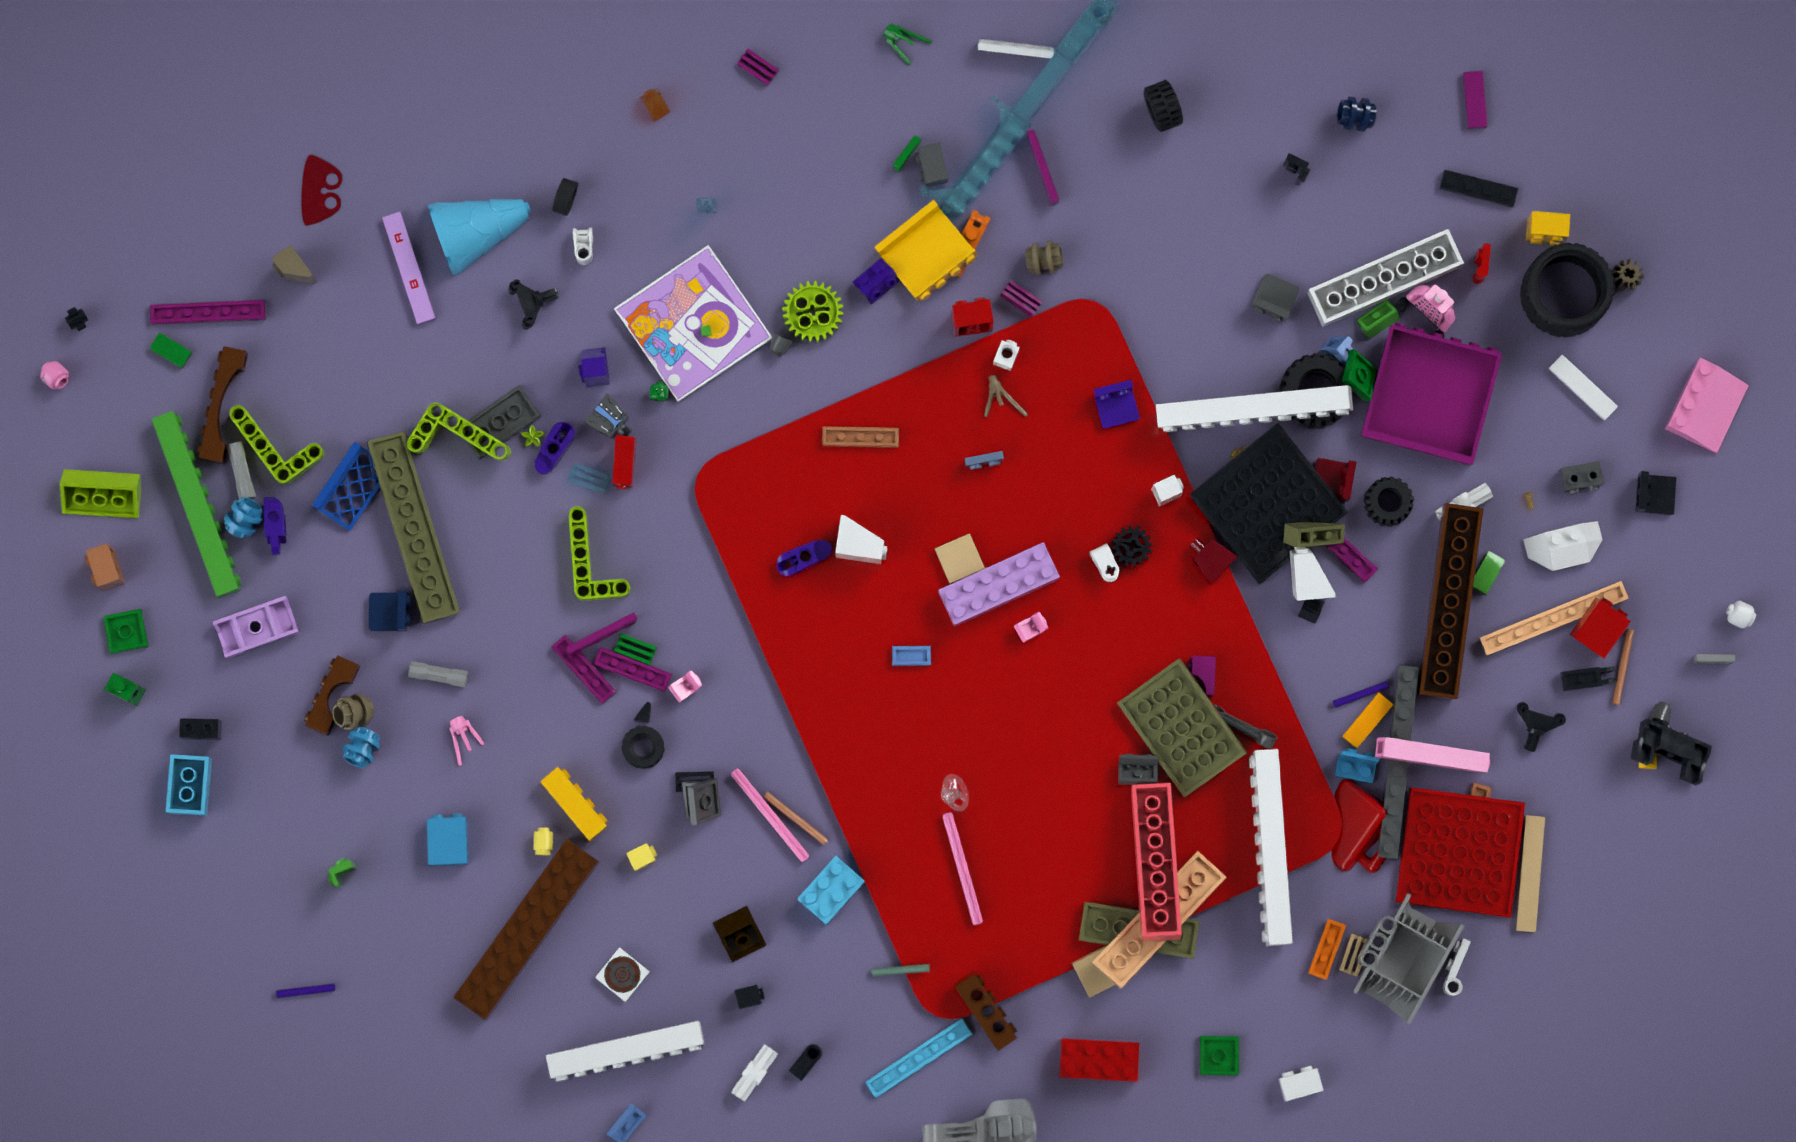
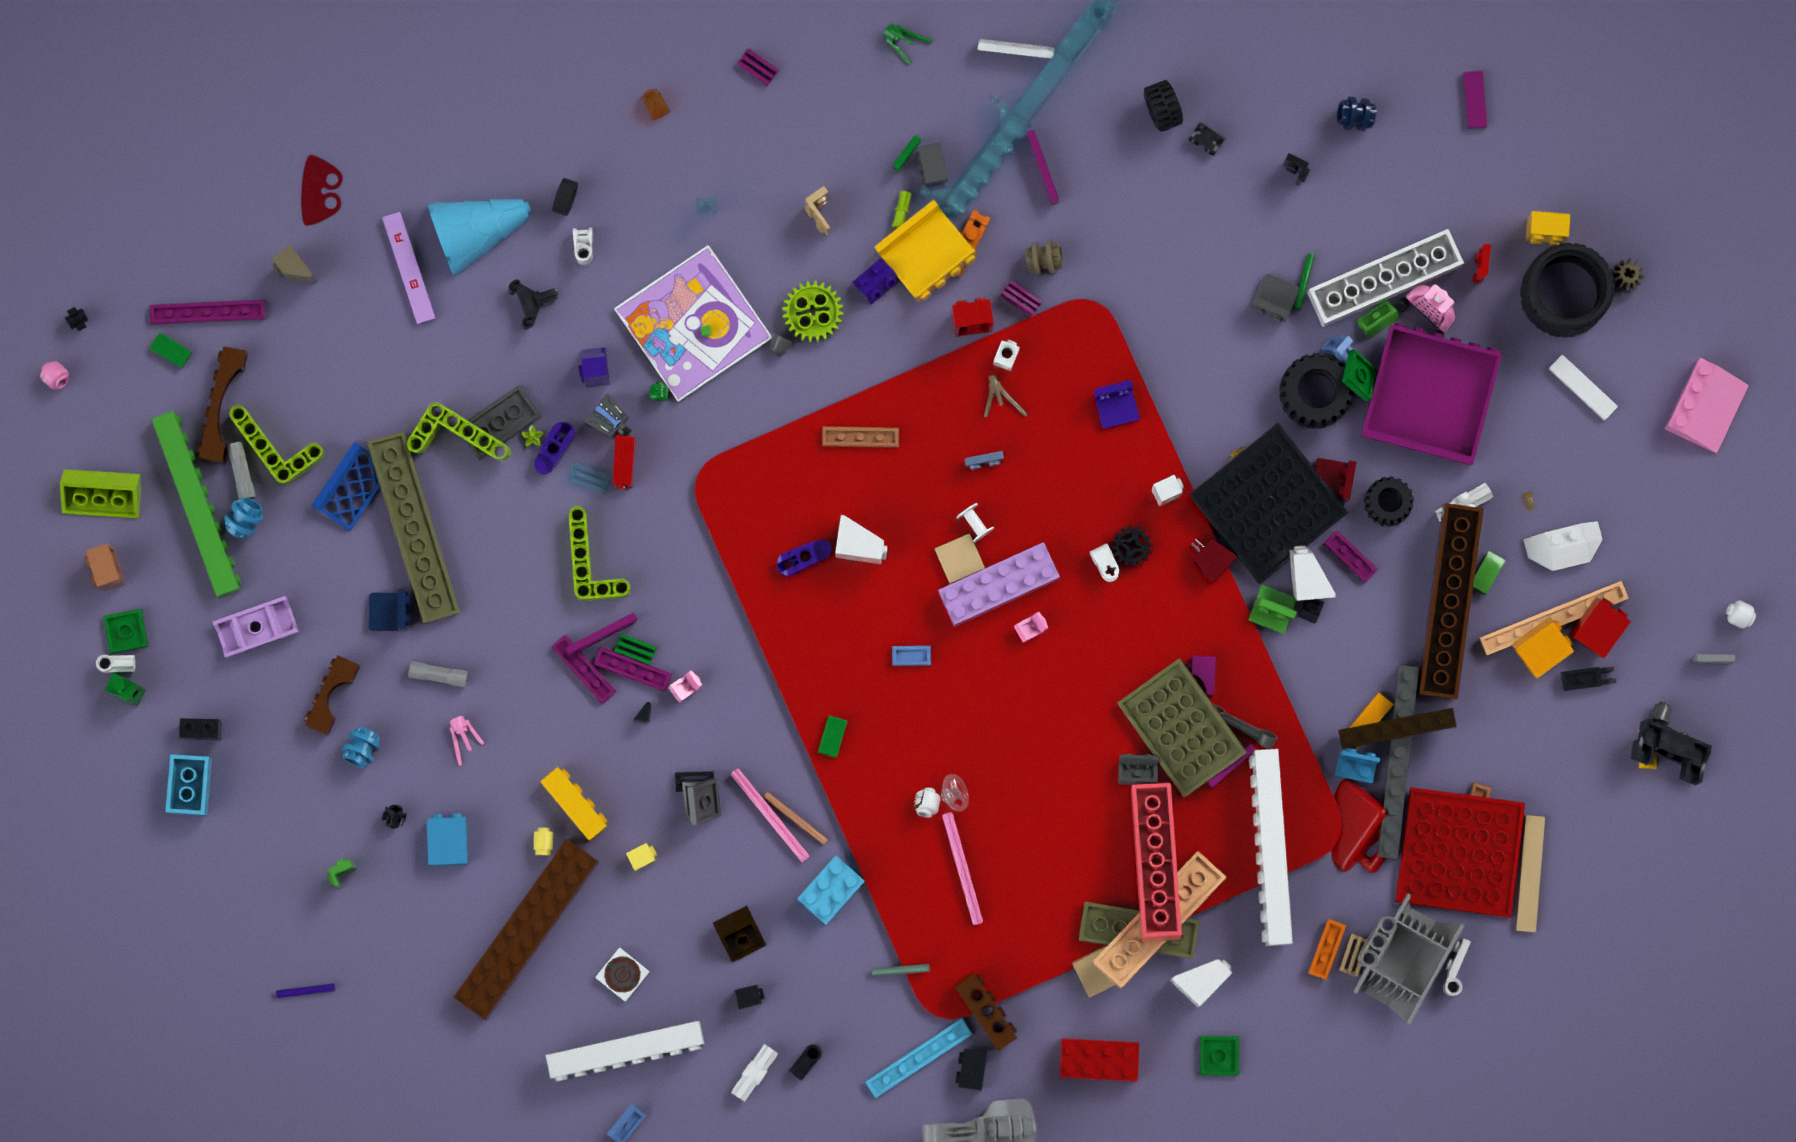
dark purple piece [264,497,287,555] -> none
dark tan piece [332,693,374,730] -> none
black tyre [621,725,665,769] -> none
white brick [1156,385,1353,432] -> none
white brick [1278,1066,1324,1101] -> none
olive slope [1283,522,1345,548] -> none
dark purple bar [1333,681,1389,708] -> none
bright pink brick [1375,737,1490,773] -> none
black plate [1439,170,1518,208] -> none
black axle [1517,702,1566,752] -> none
dark grey brick [1559,461,1604,495] -> none
nougat bar [1612,629,1634,705] -> none
black bracket [1635,471,1676,515] -> none
none -> white piece [96,655,136,673]
none -> black gear [381,805,407,829]
none -> tan bracket [805,186,831,236]
none -> green tile [818,716,847,758]
none -> lime axle [892,191,911,229]
none -> white head [914,788,941,818]
none -> black brick [955,1048,987,1091]
none -> white piece [956,503,994,542]
none -> white slope [1170,959,1232,1007]
none -> black piece [1189,122,1226,156]
none -> magenta tile [1207,744,1256,789]
none -> bright green bracket [1249,585,1297,634]
none -> green bar [1293,253,1315,310]
none -> dark brown arch [1338,708,1457,750]
none -> light orange brick [1511,618,1574,679]

